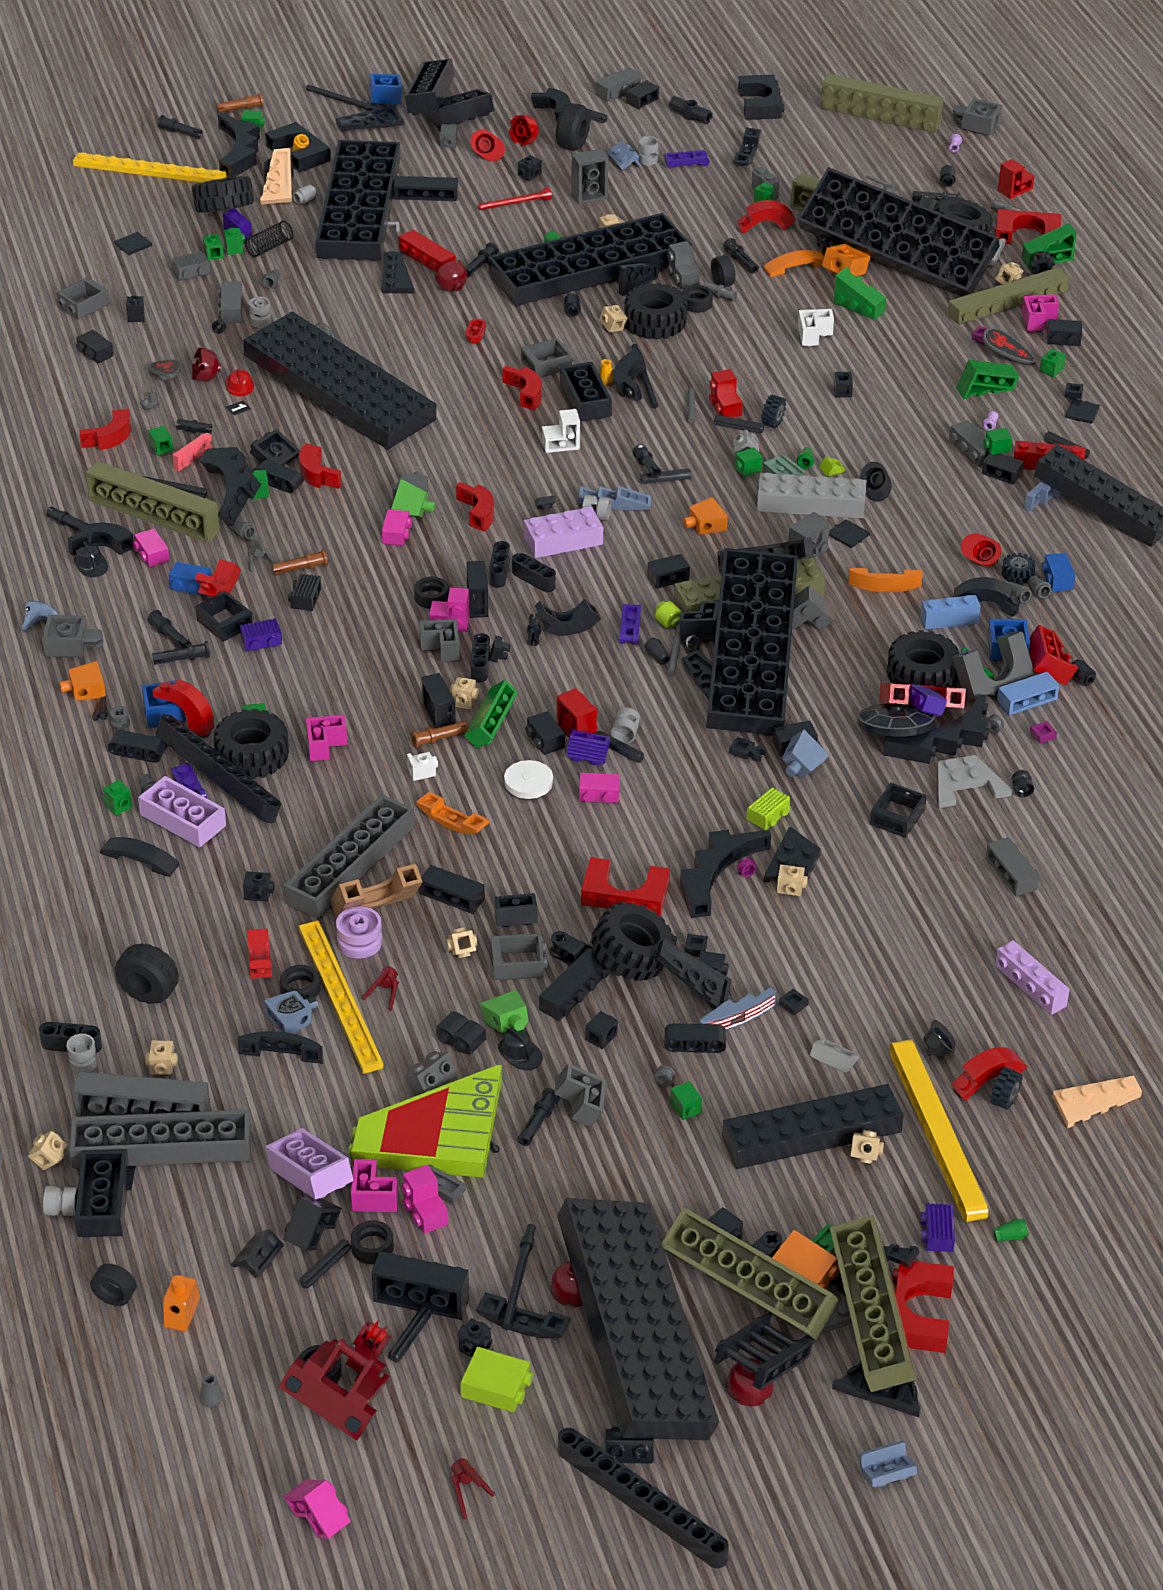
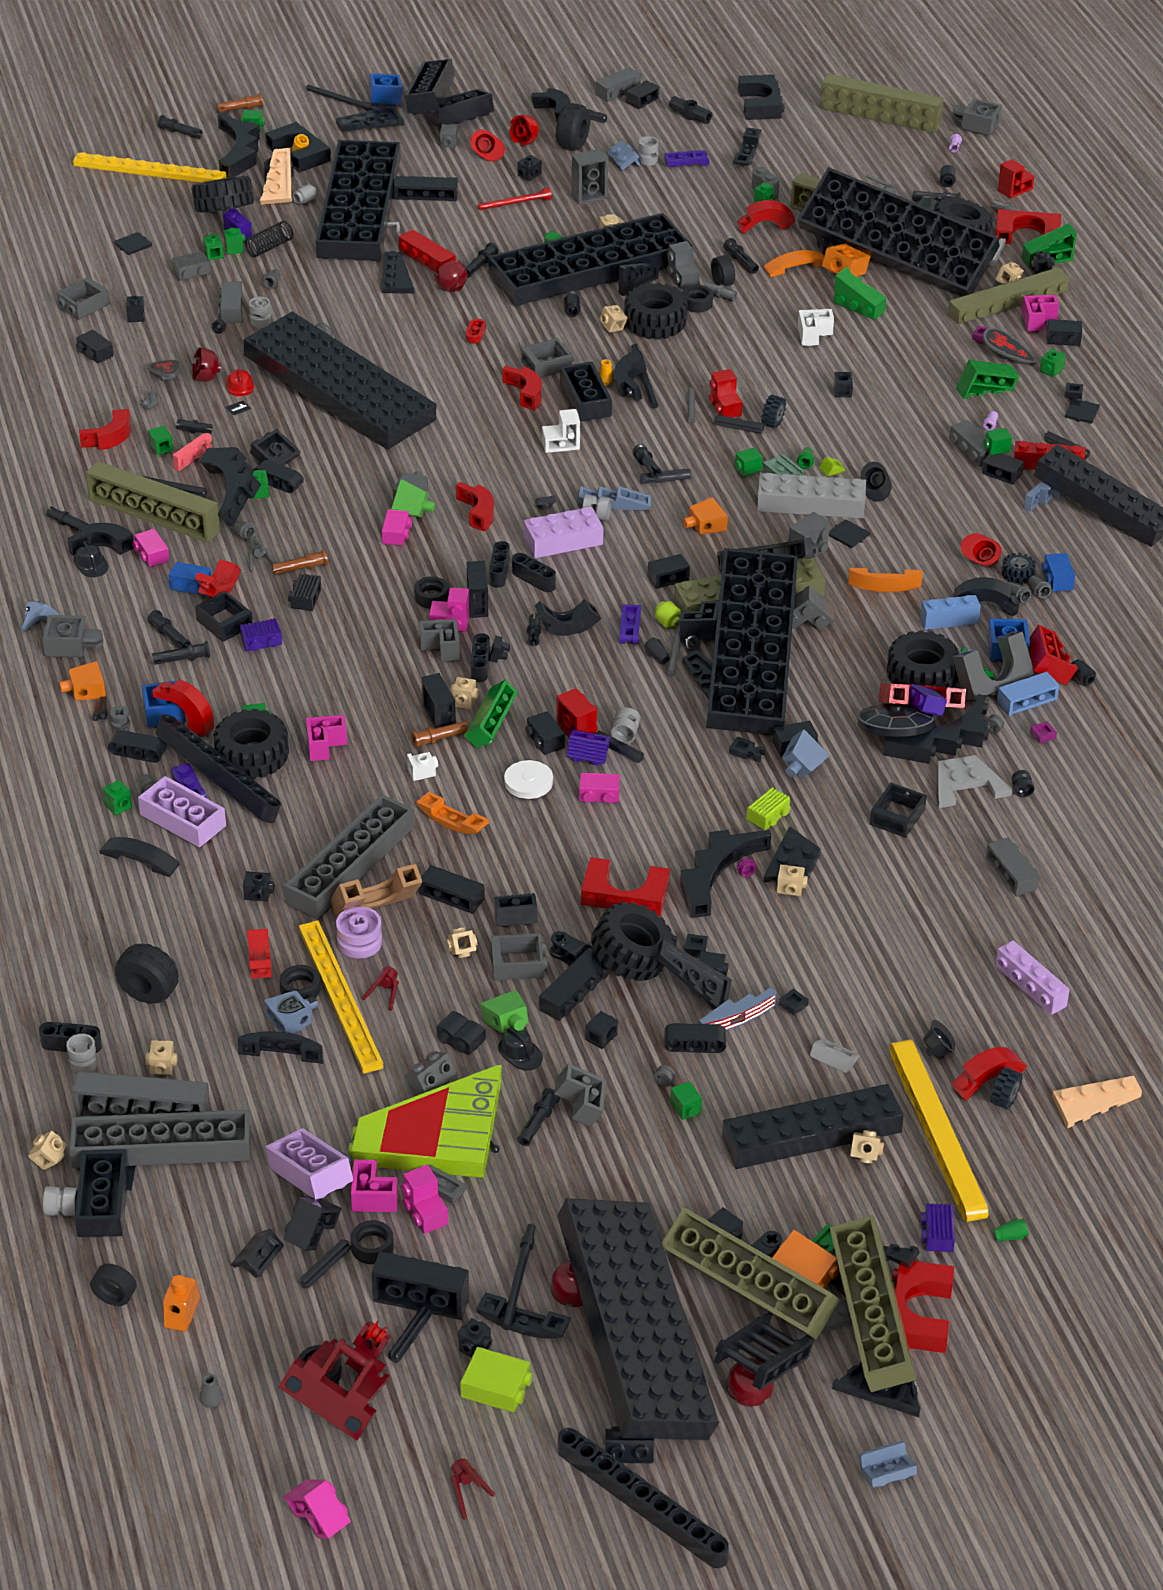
red arch [299,443,342,489] -> none
light grey brick [733,430,759,453] -> none

